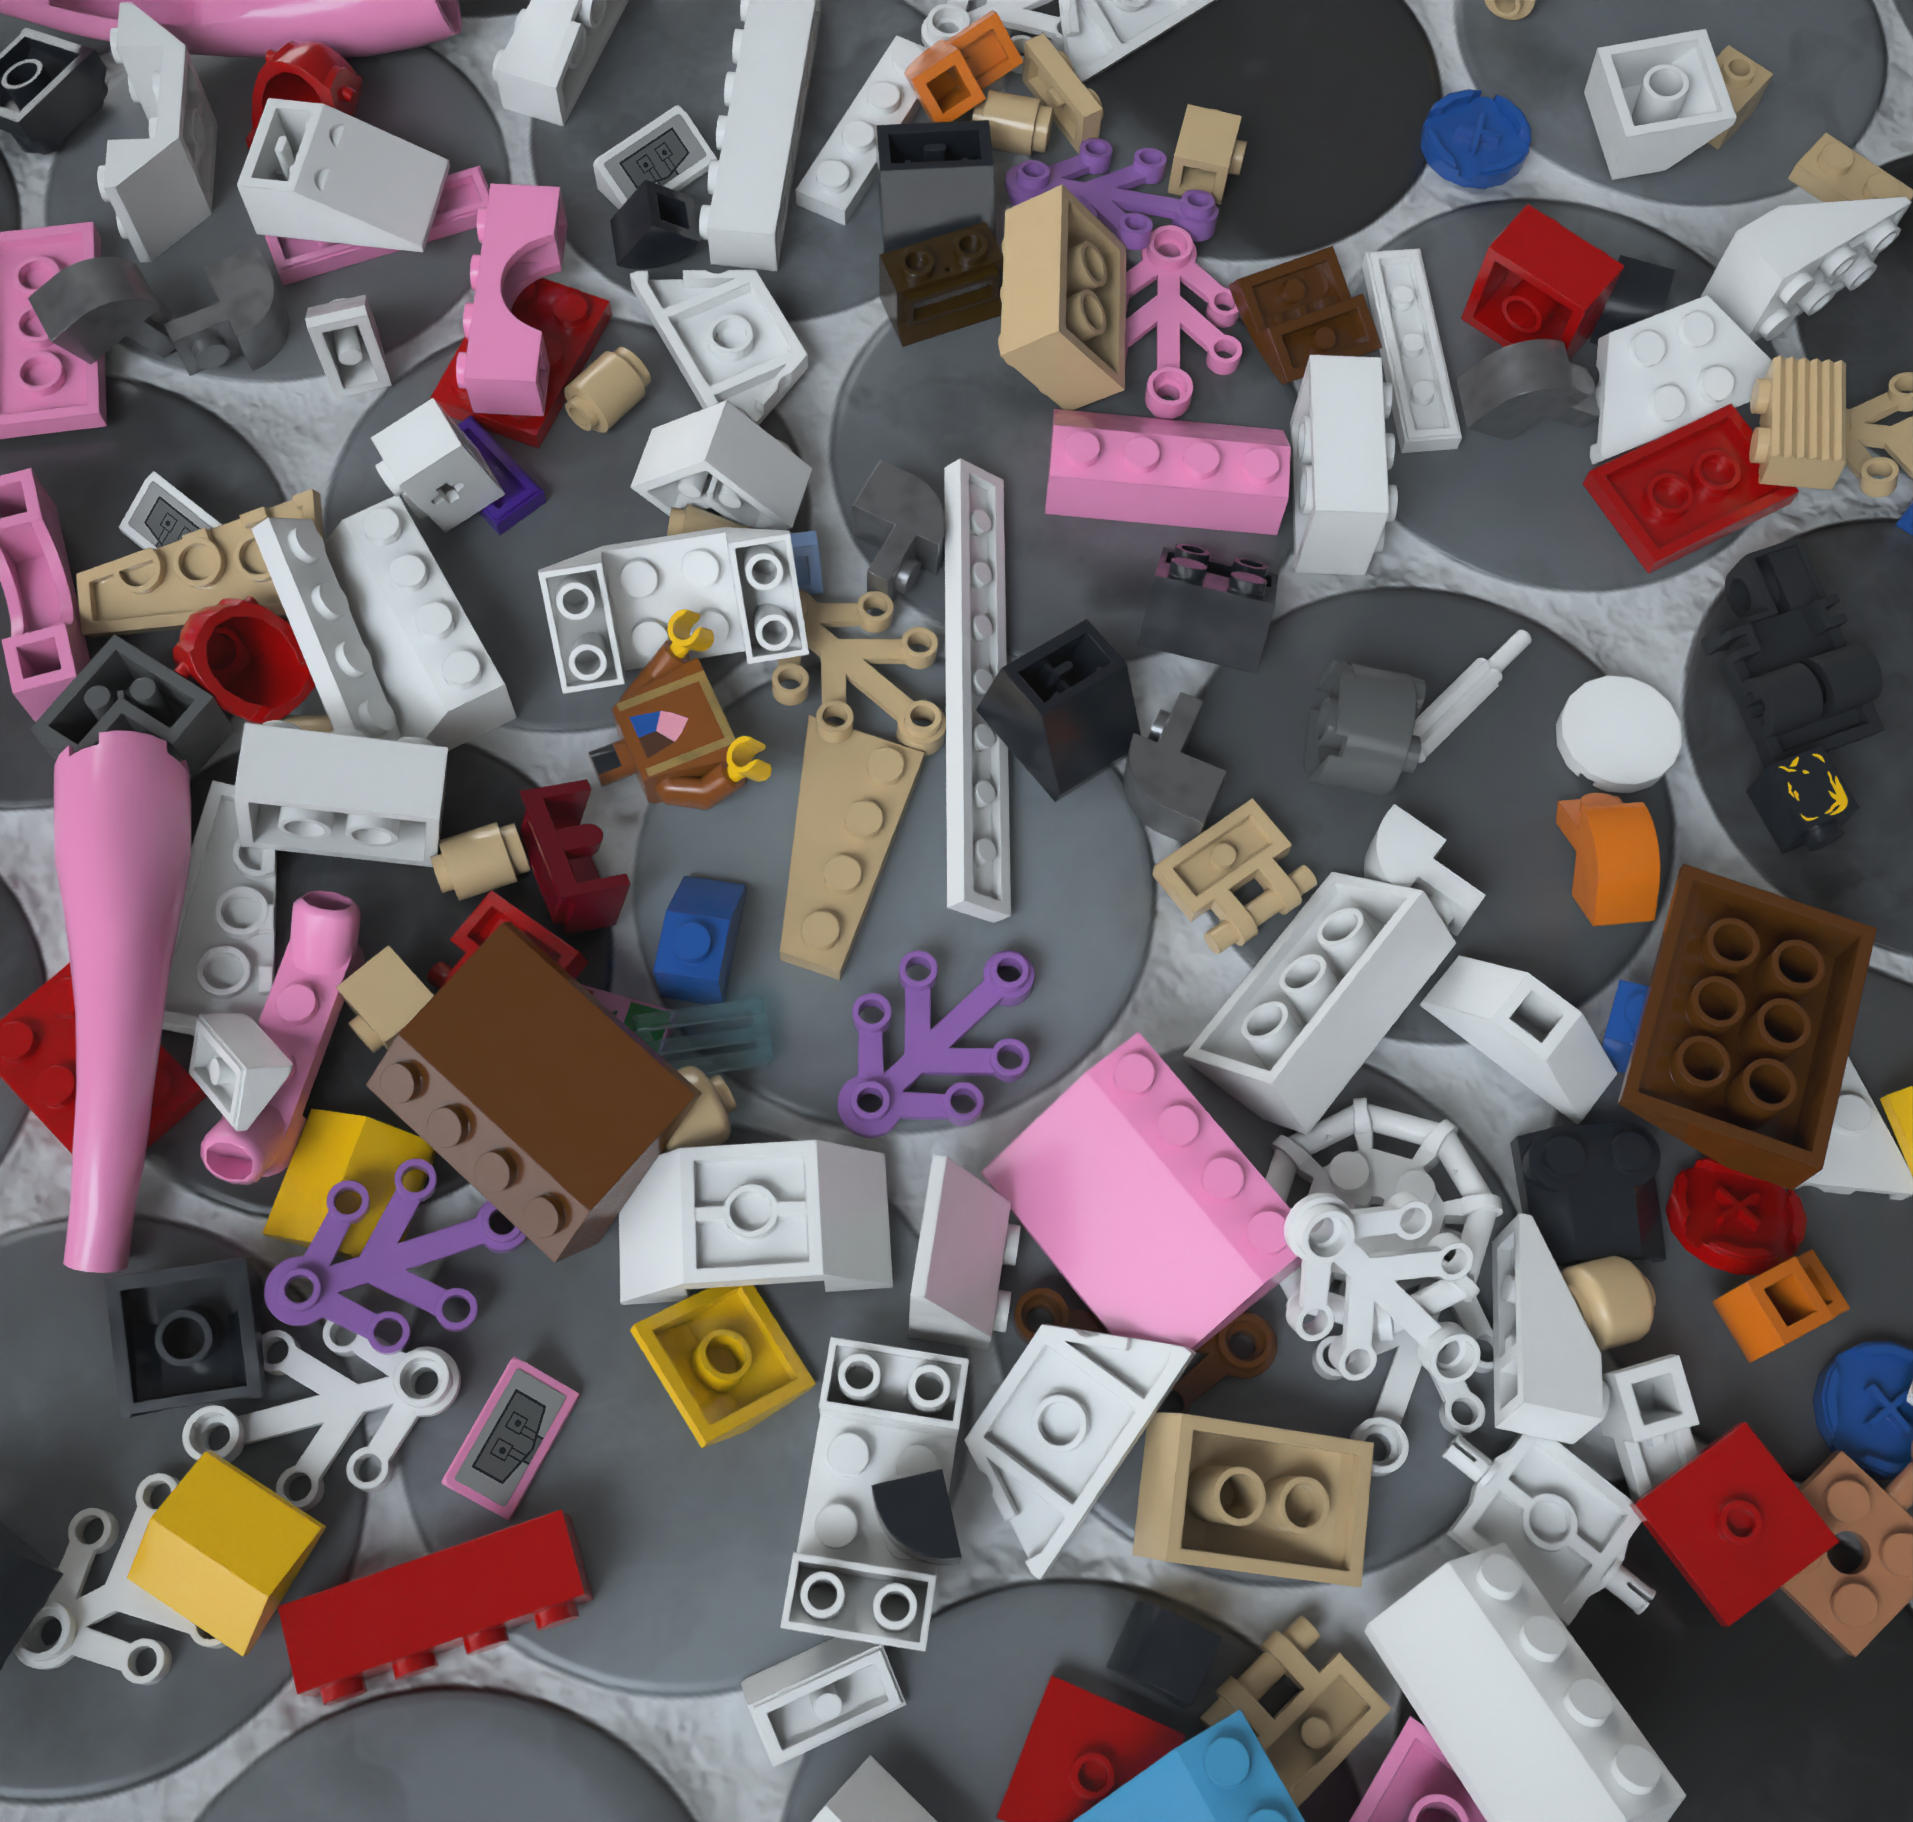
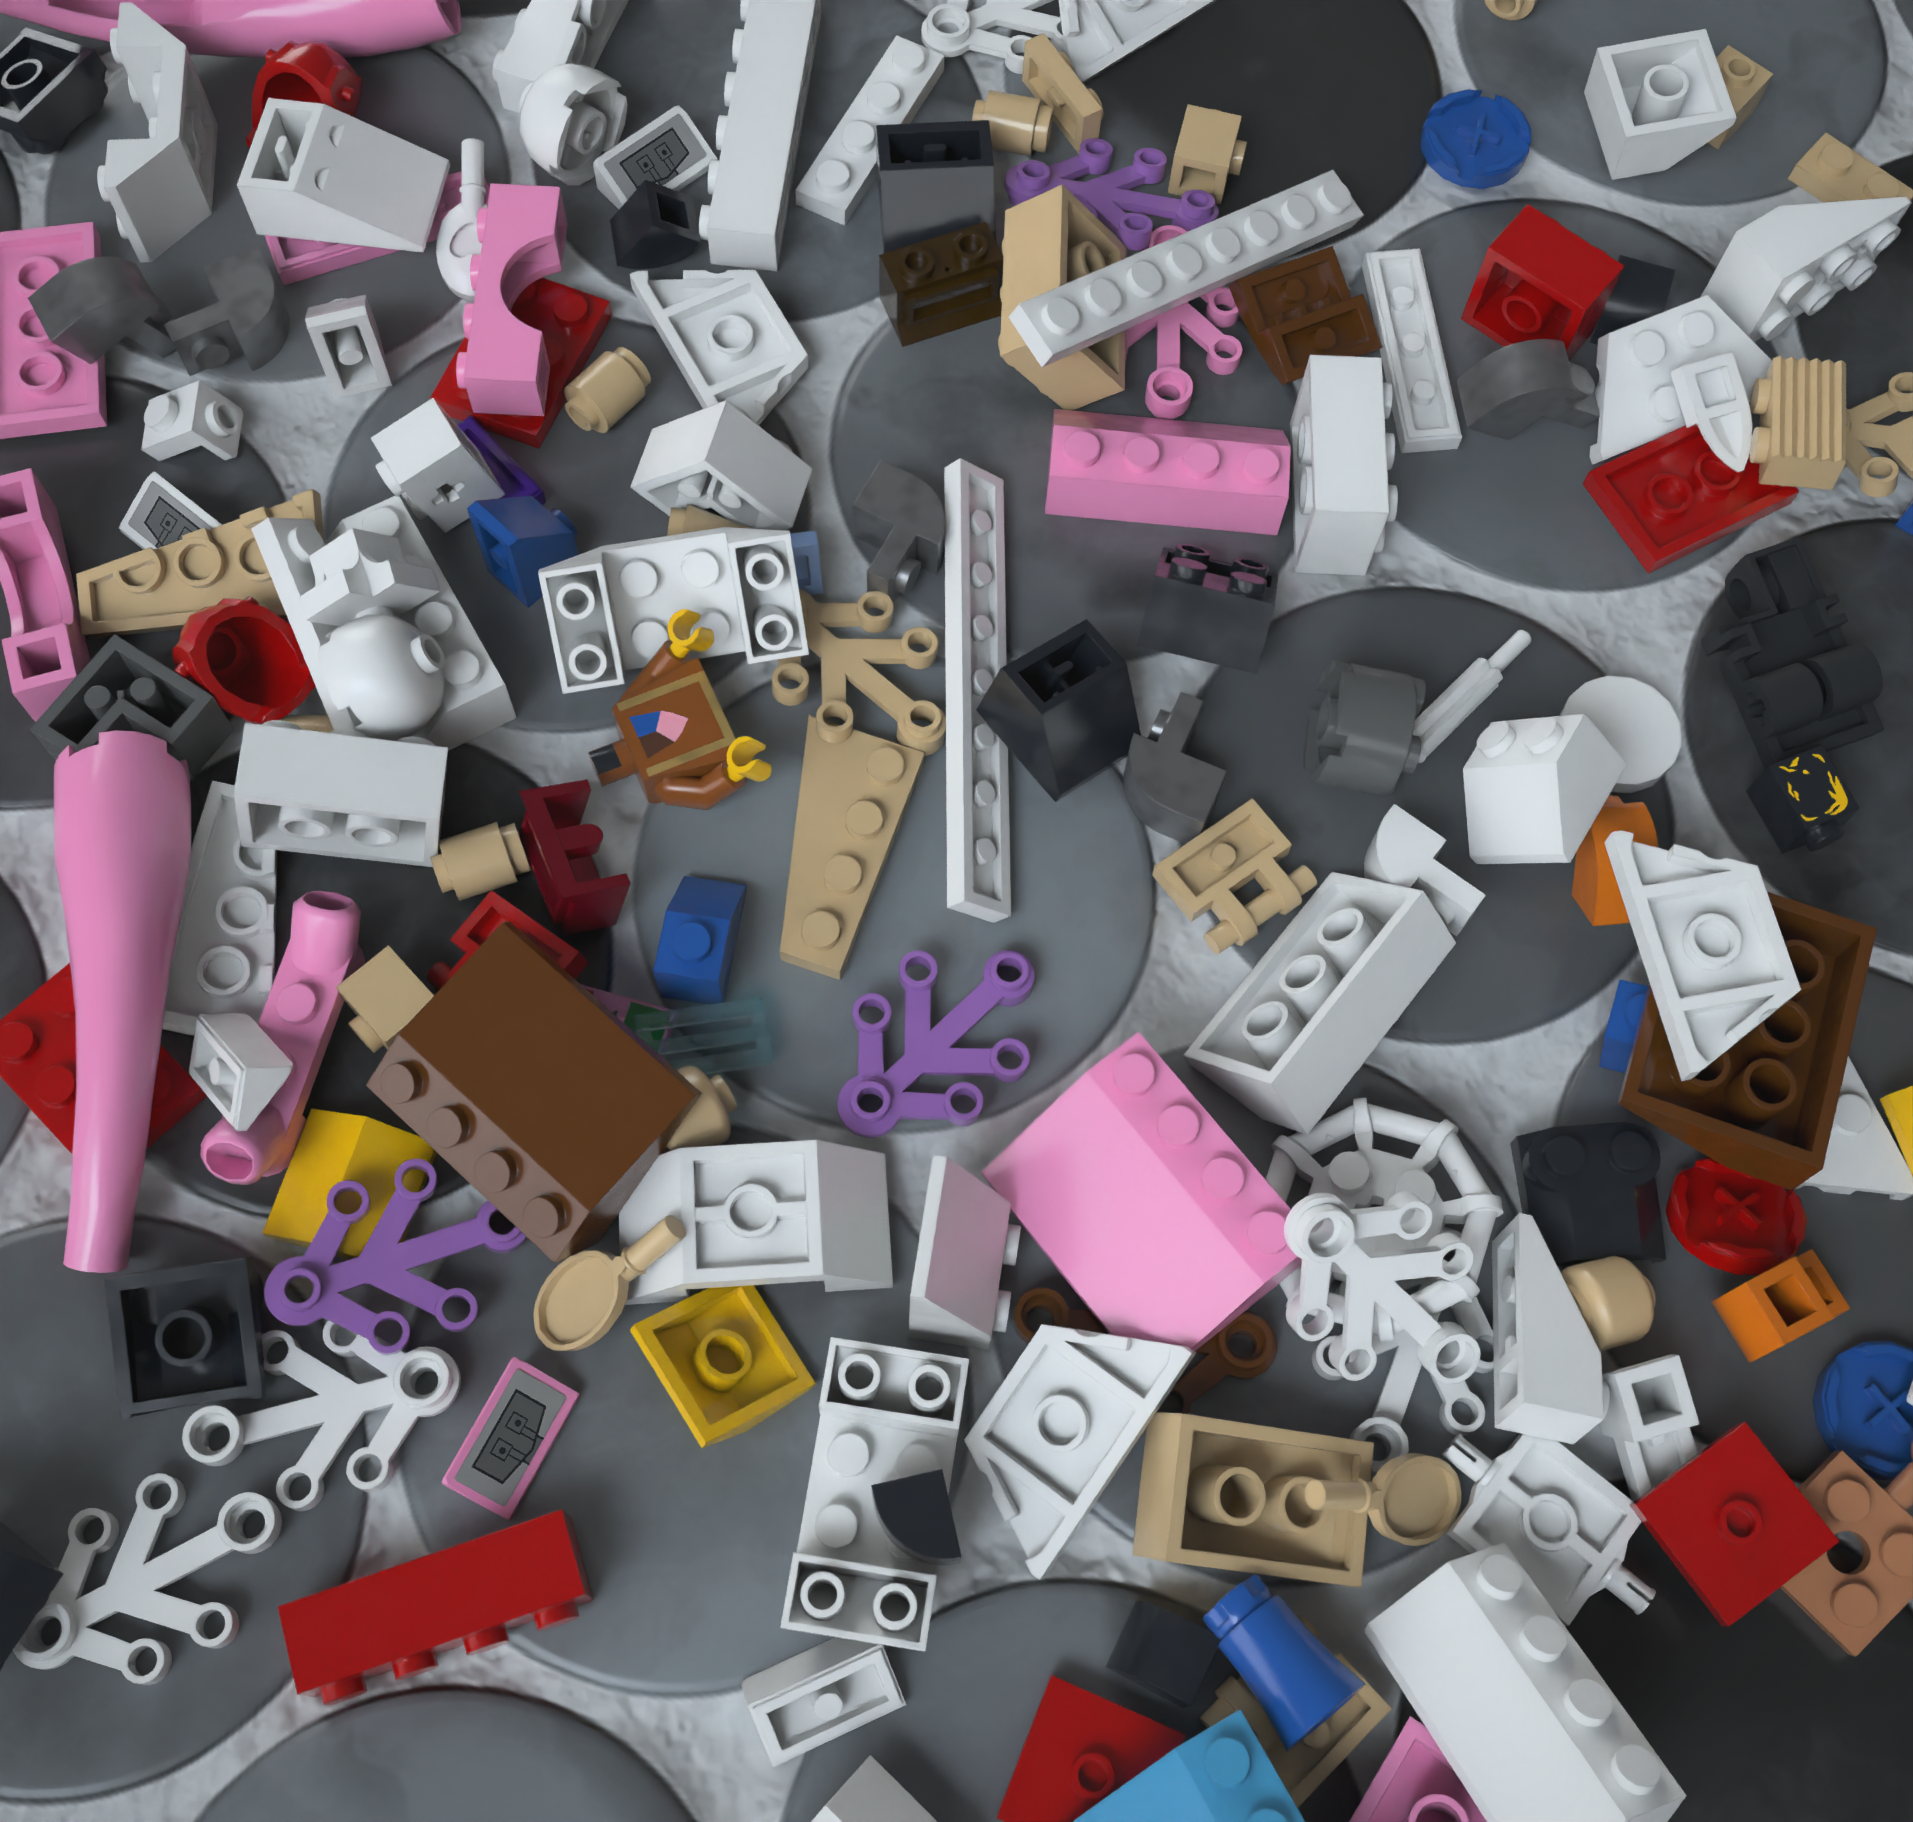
yellow slope [127,1450,327,1656] -> none
orange brick [904,10,1023,123] -> none
white slope [1420,955,1617,1125] -> none
none -> white bracket [141,380,243,461]
none -> white brick [298,528,440,626]
none -> white cylinder [318,615,445,741]
none -> white piece [436,138,487,301]
none -> blue slope [467,496,579,608]
none -> white cylinder [519,64,628,185]
none -> tan piece [533,1215,686,1351]
none -> white plate [1008,170,1364,367]
none -> blue plant [1203,1574,1366,1752]
none -> tan piece [1305,1453,1462,1546]
none -> white slope [1463,714,1627,864]
none -> white wing [1604,830,1801,1081]
none -> white plate [1670,351,1753,472]

